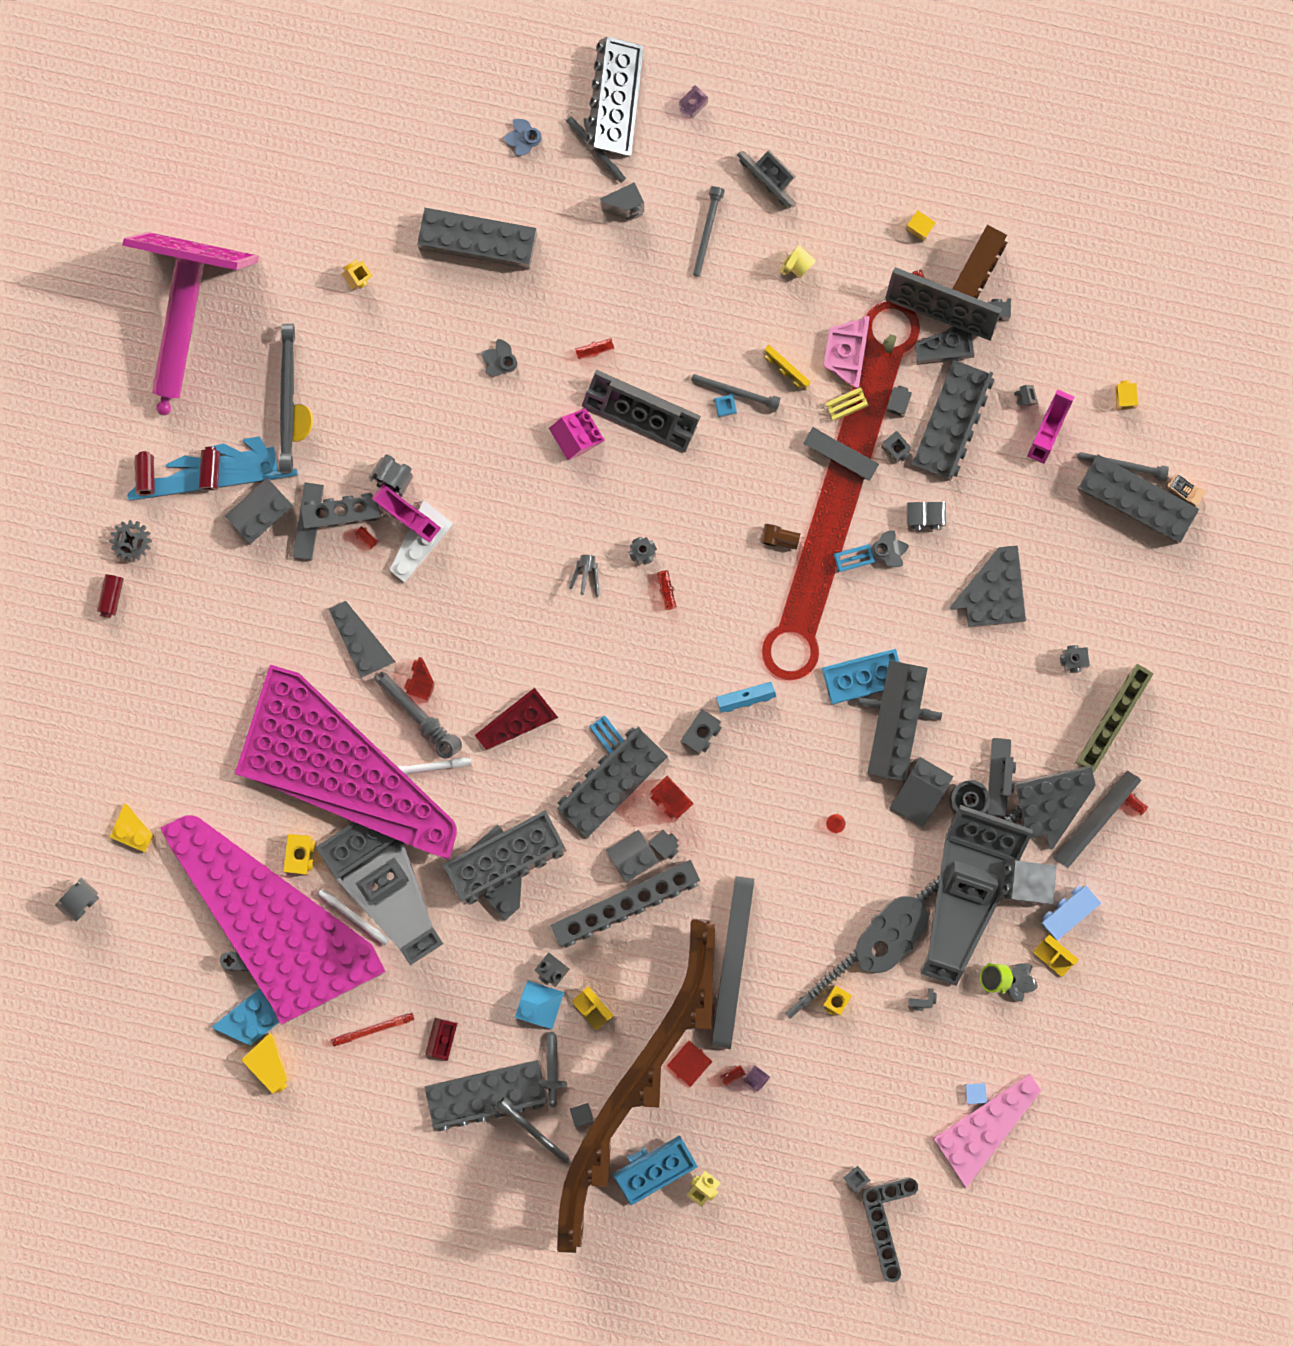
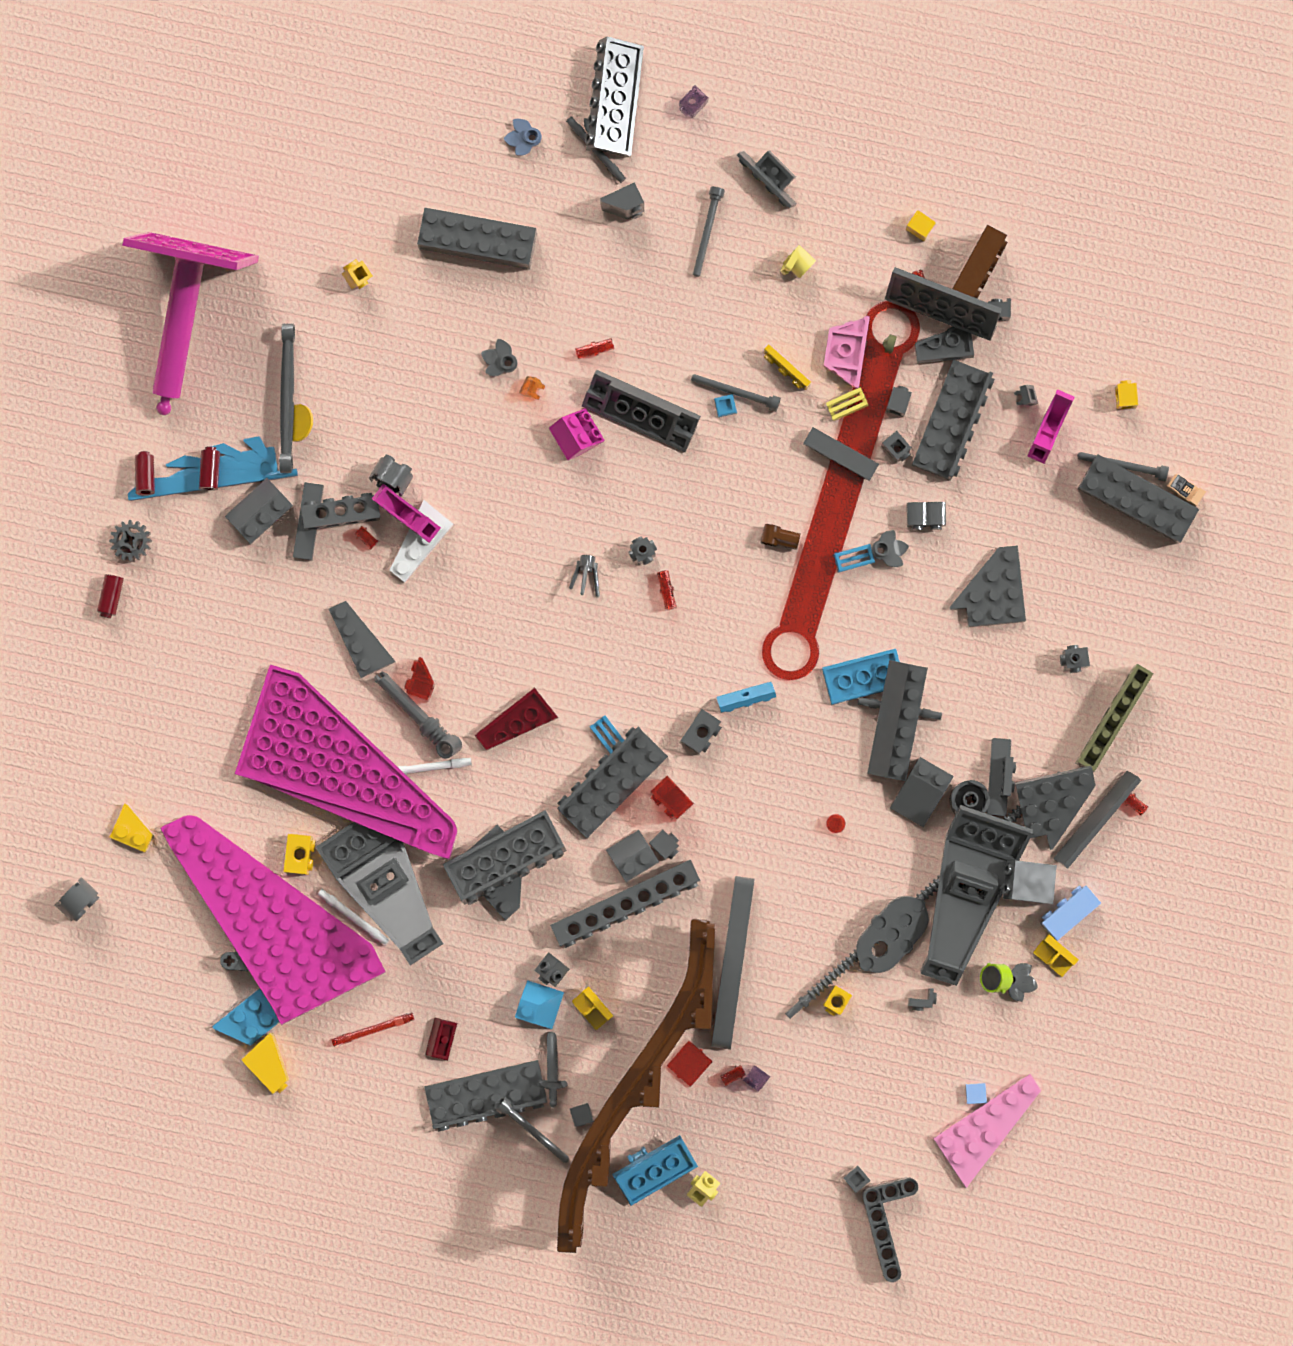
none -> clear orange tile [519,376,545,400]

